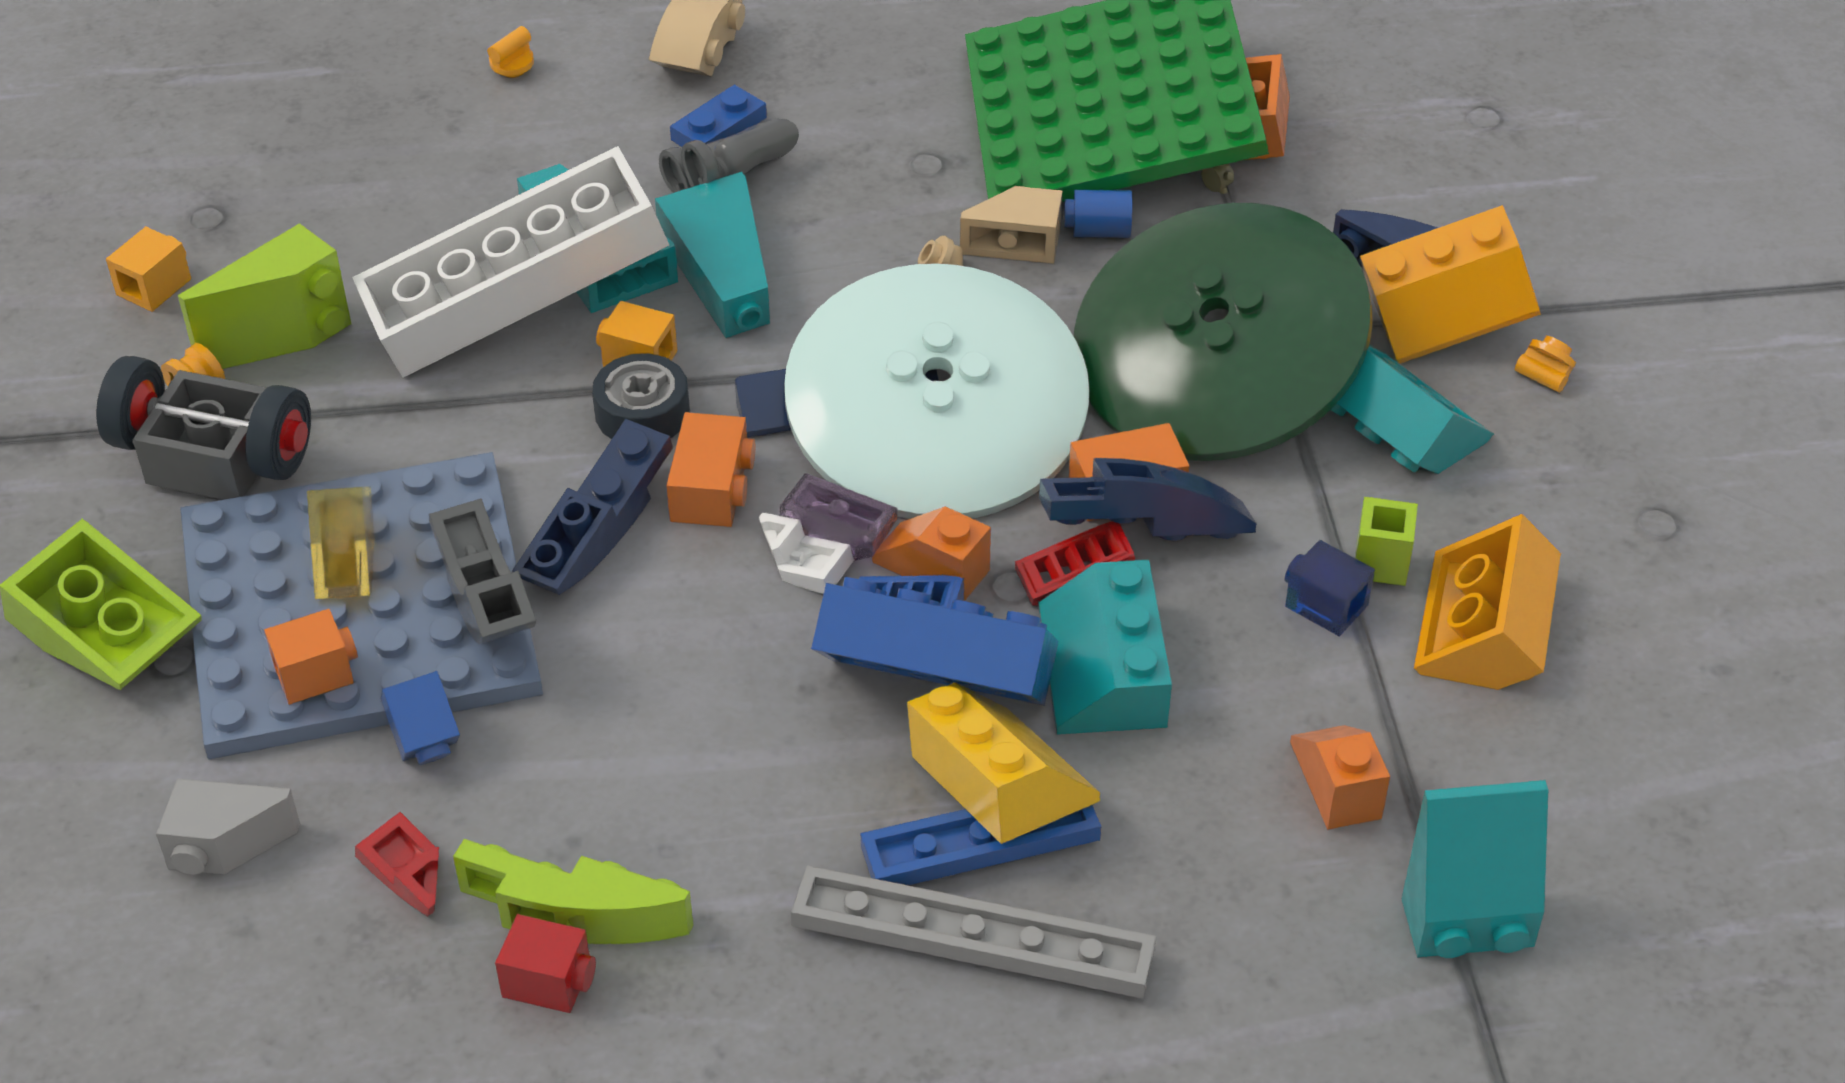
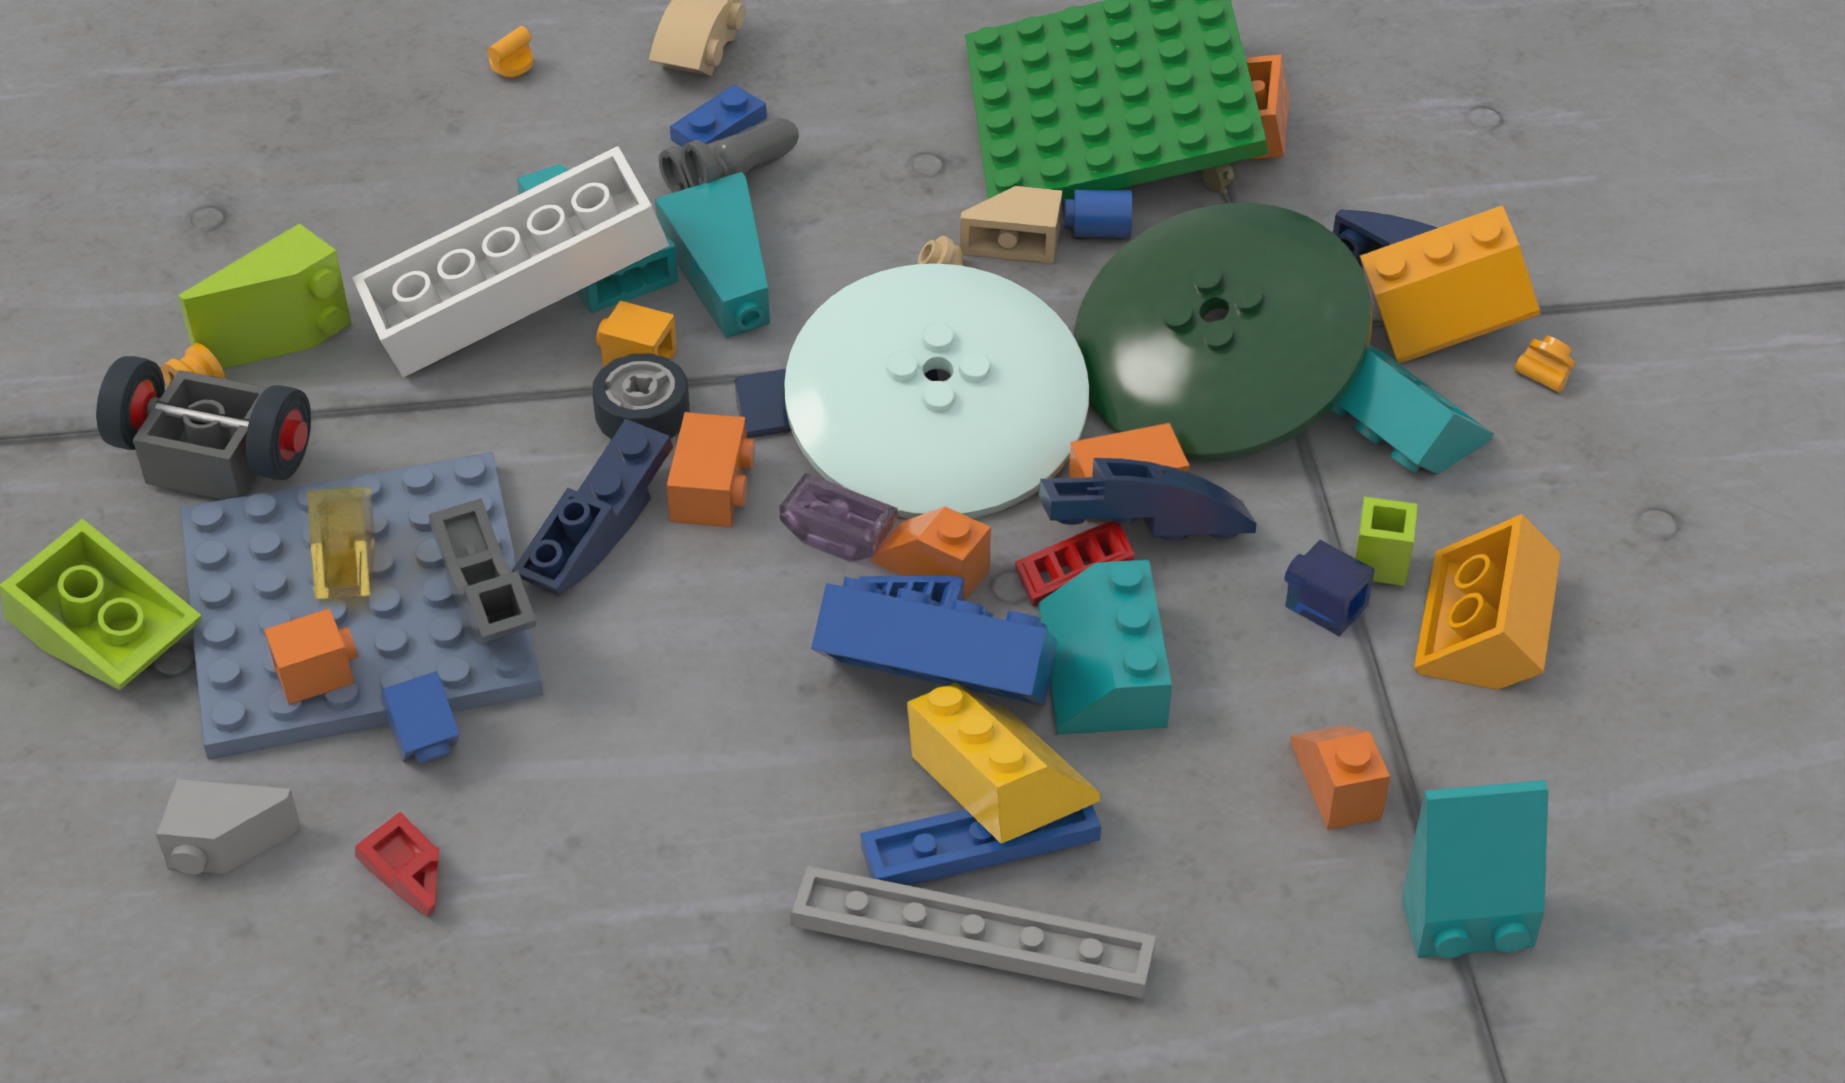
light orange brick [106,226,191,312] -> none
lime slope [453,839,694,944] -> none
red brick [495,914,596,1013] -> none
white slope [759,513,854,594] -> none

